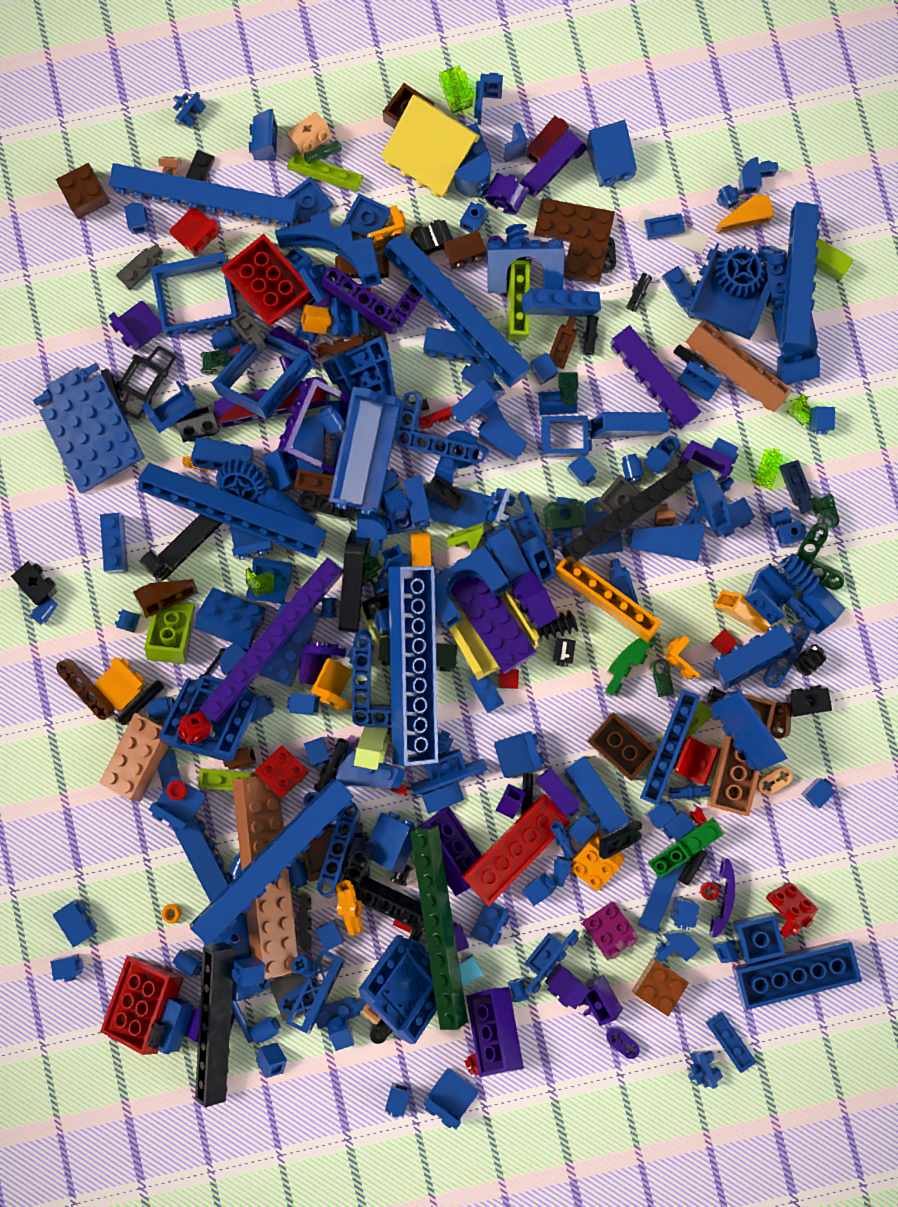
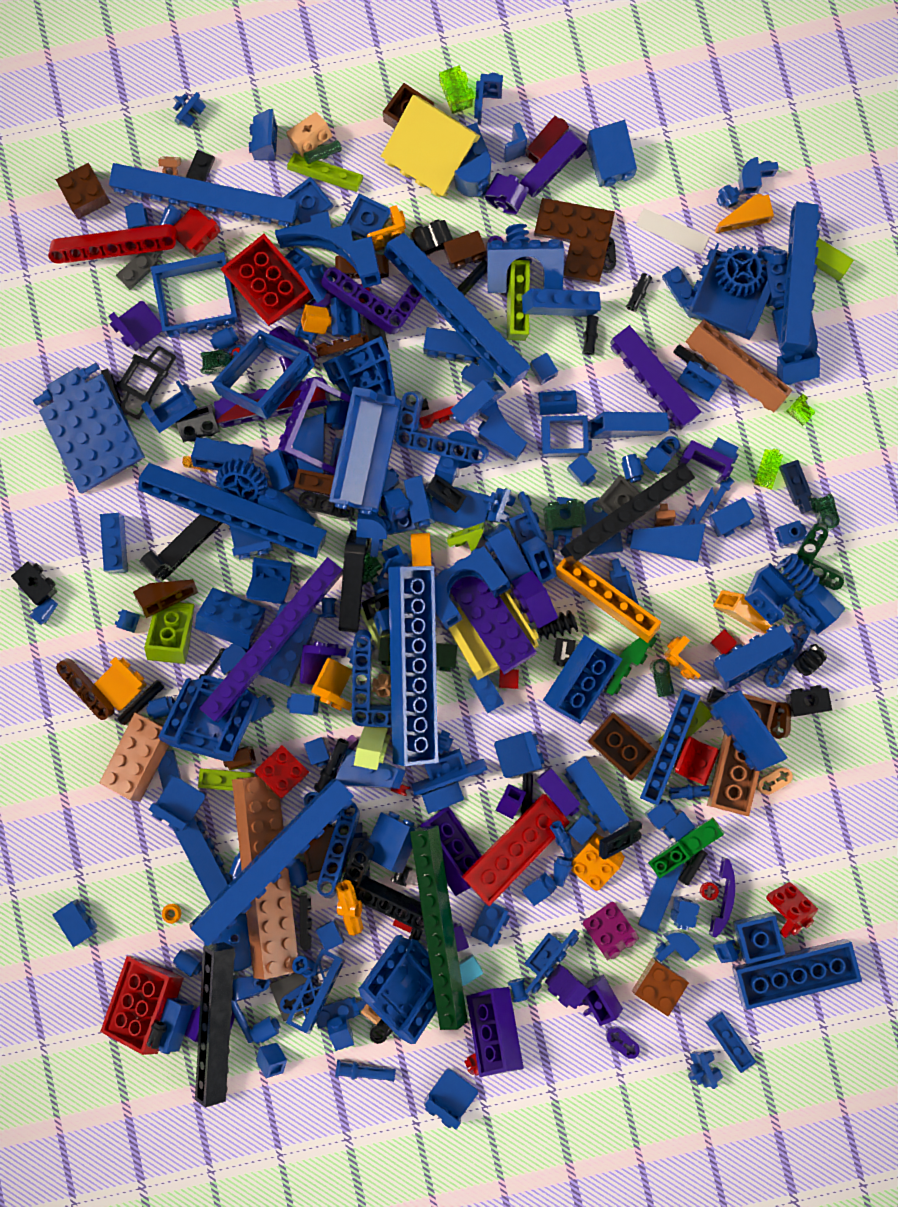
blue brick [50,953,83,982] -> none
red tile [167,780,188,800] -> none
red brick [178,711,211,745] -> none
dark grey hinge [231,311,267,352] -> none
blue brick [232,956,265,988] -> none
clear neon green panel [246,568,274,596] -> none
blue brick [318,405,345,435] -> none
blue brick [385,1083,411,1118] -> none
blue brick [460,201,488,233] -> none
reddish brown hinge [549,316,577,370] -> none
clear green piece [558,372,579,406] -> none
blue tile [644,213,685,240] -> none
red bush [689,807,707,825] -> none
blue window [692,469,731,531] -> none
blue bush [767,506,792,528] -> none
blue brick [801,778,836,809] -> none
blue brick [809,406,835,435] -> none
none -> red beam [48,224,177,264]
none -> blue cone [159,204,182,226]
none -> blue pin [335,1059,396,1082]
none -> light nougat gear [372,674,391,698]
none -> black axle [457,260,487,296]
none -> blue brick [542,635,622,724]

